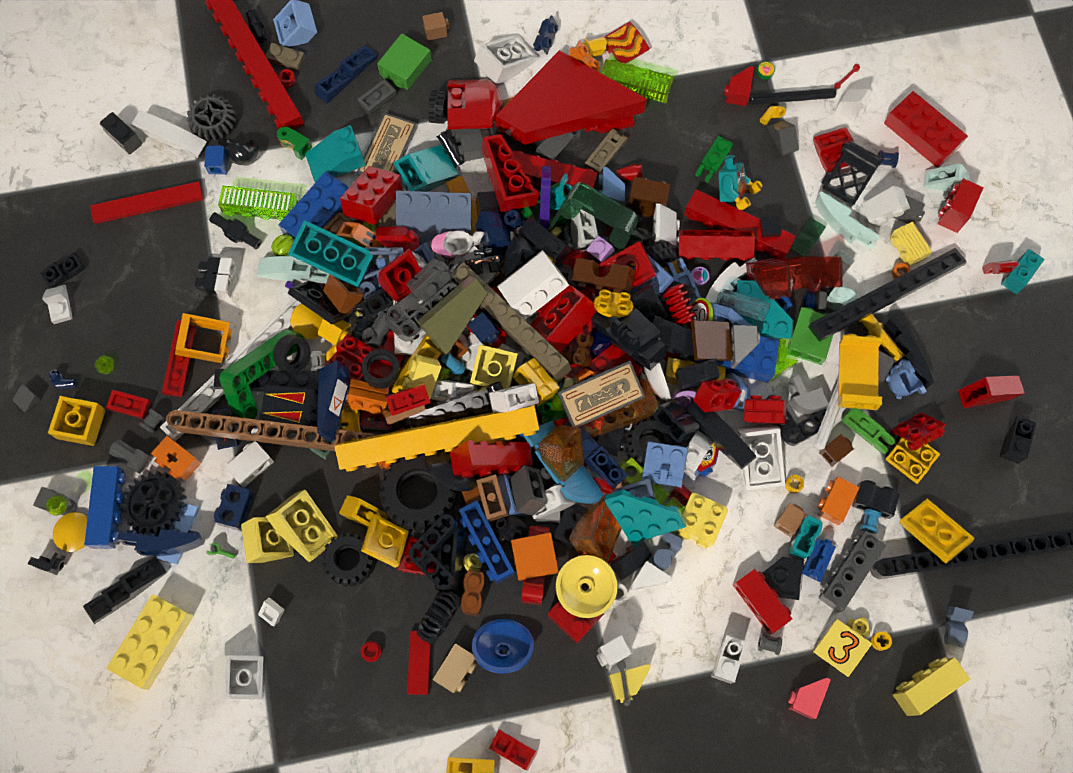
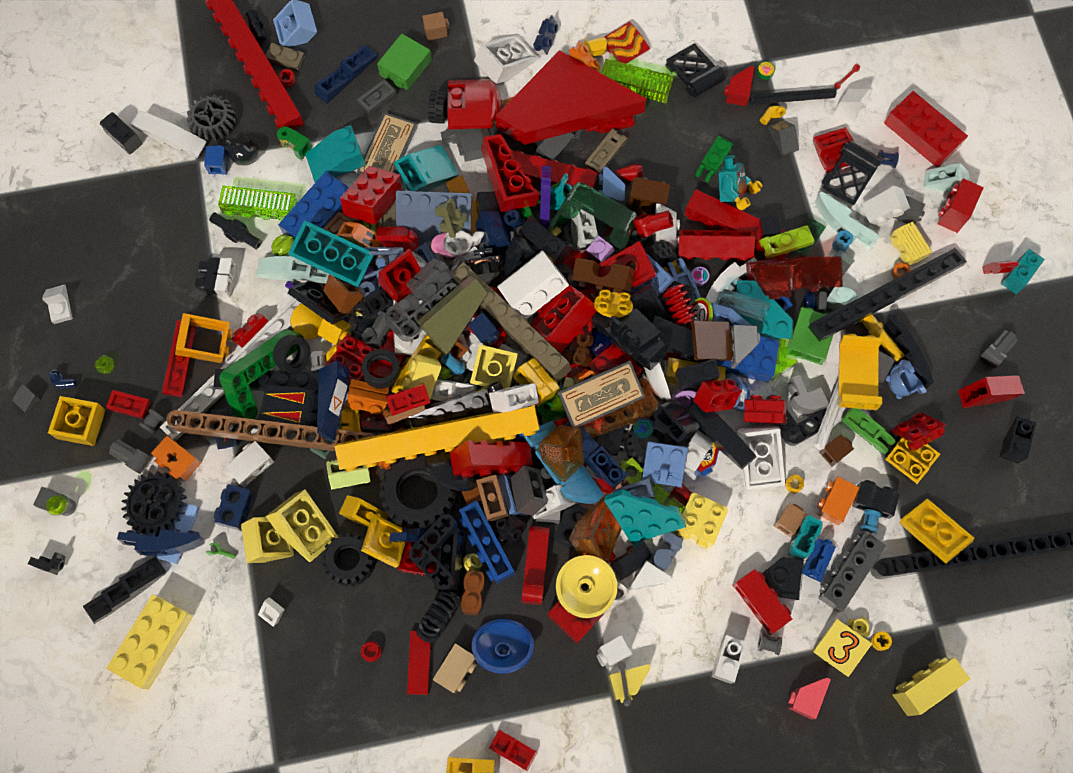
black slope [40,252,86,288] -> none
yellow dish [53,512,88,553] -> none
blue brick [84,466,126,549] -> none
red tile [90,181,204,224] -> none
white slope [212,655,263,700] -> none
black pin [436,131,465,168] -> none
orange tile [511,533,559,581] -> none
sand blue leg [944,606,974,648] -> none
none -> red plate [231,313,269,348]
none -> yellowish green brick [326,460,370,490]
none -> dark blue slope [389,528,427,543]
none -> olive hips [435,199,468,238]
none -> red piece [633,210,674,238]
none -> tile [633,418,654,439]
none -> black piece [665,43,726,97]
none -> lime plate [759,225,815,259]
none -> dark azure bush [832,230,853,252]
none -> dark grey piece [980,330,1018,368]

